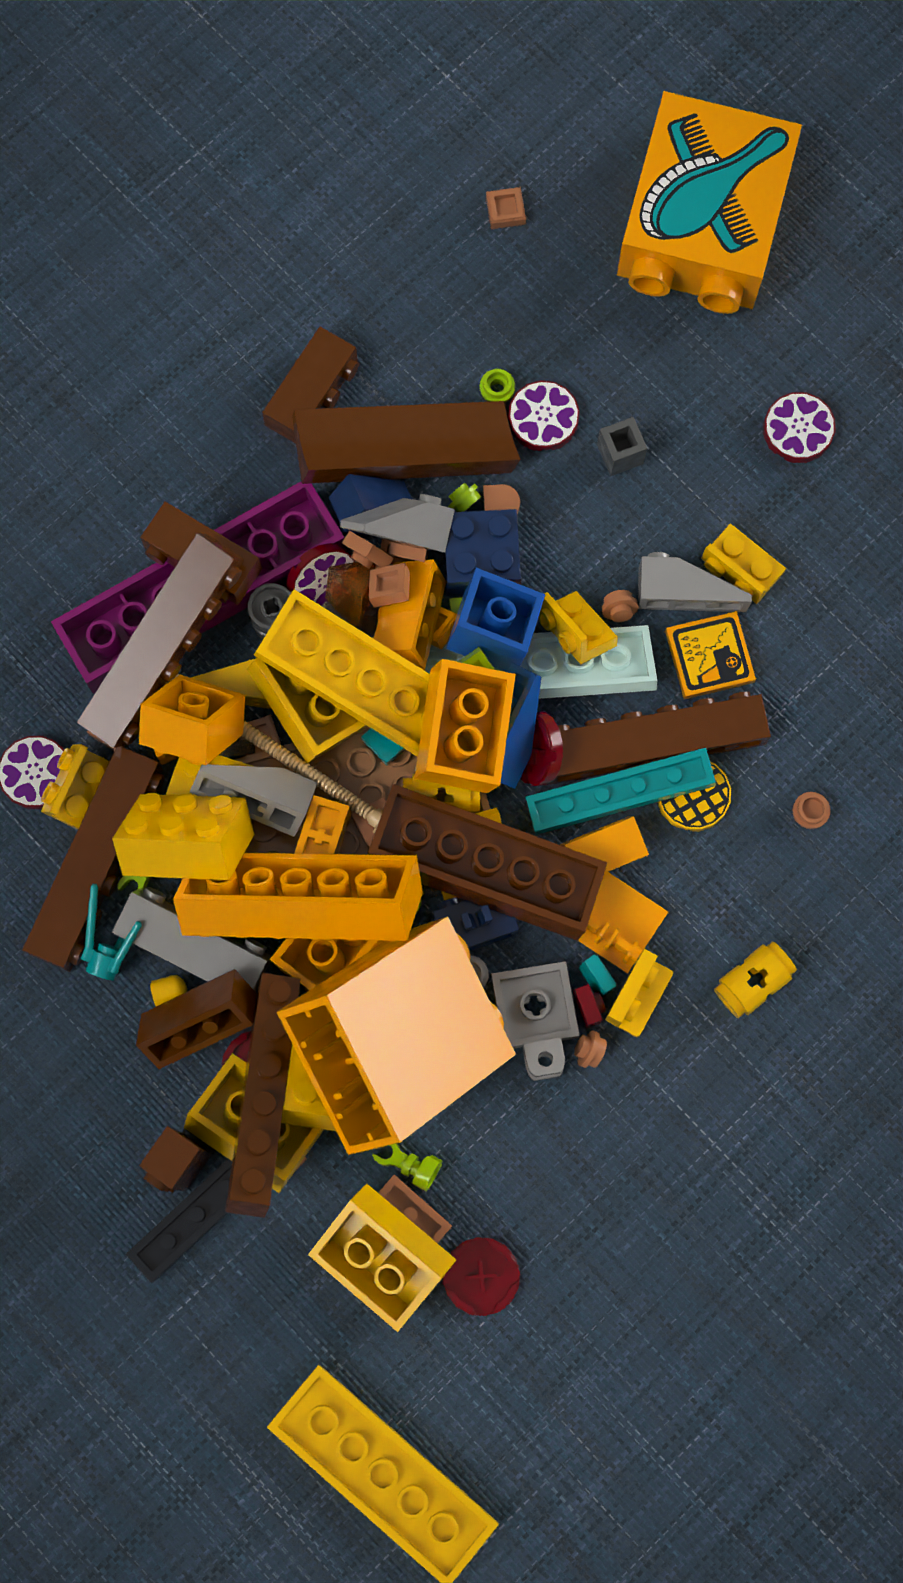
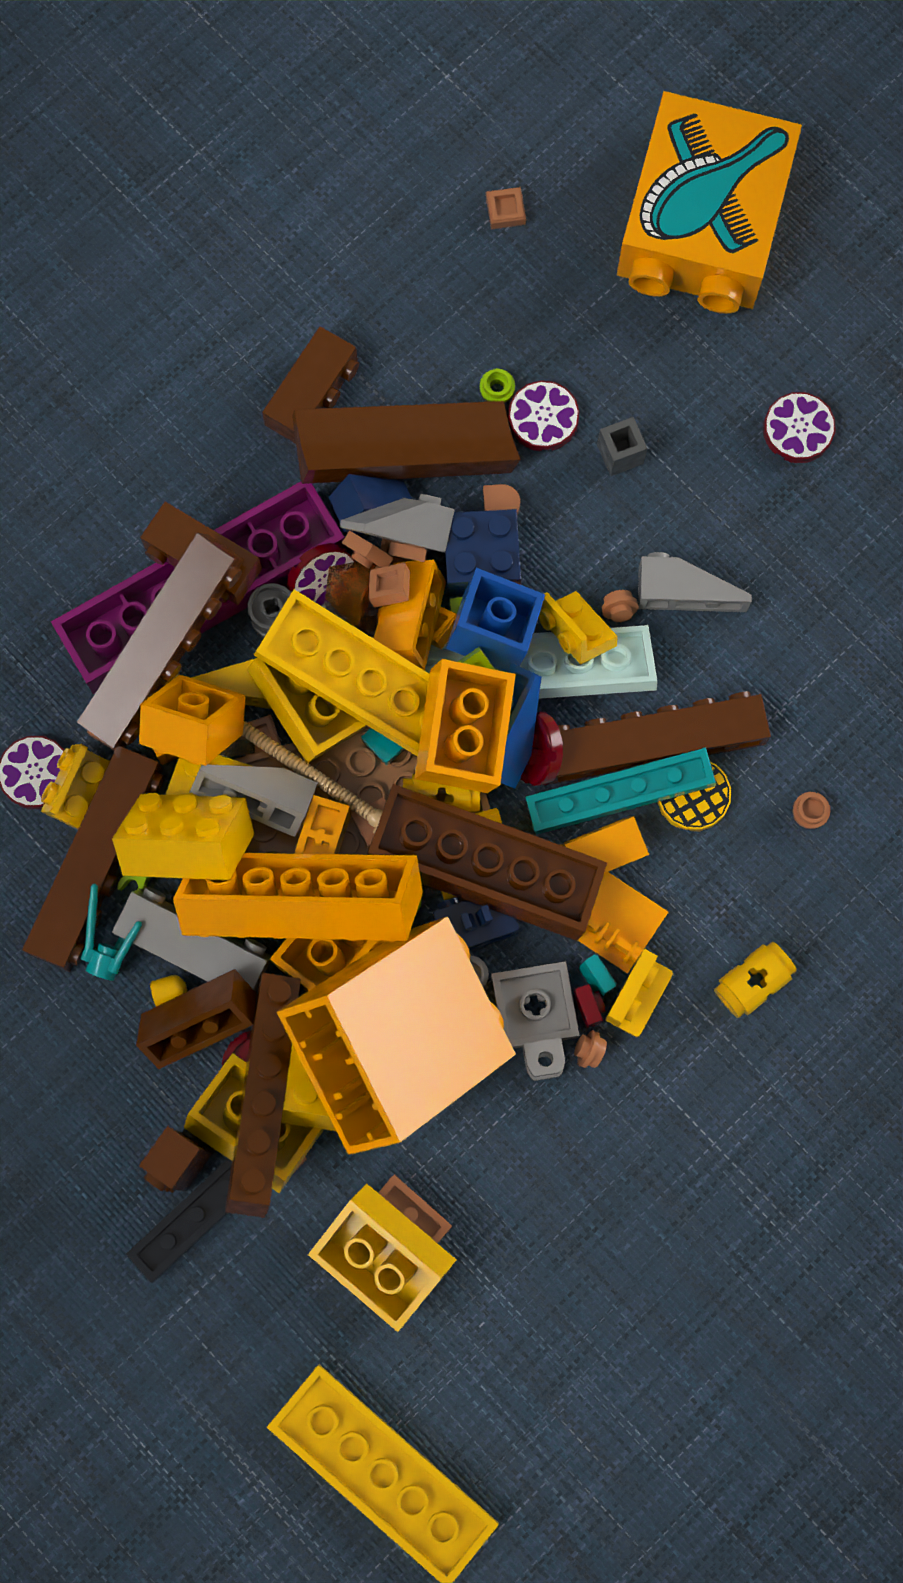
lime piece [372,1143,443,1191] -> none
dark red tile [443,1237,520,1316] -> none
lime plate [447,482,481,512] -> none
tile [665,611,756,700] -> none
yellow bracket [701,523,786,604] -> none

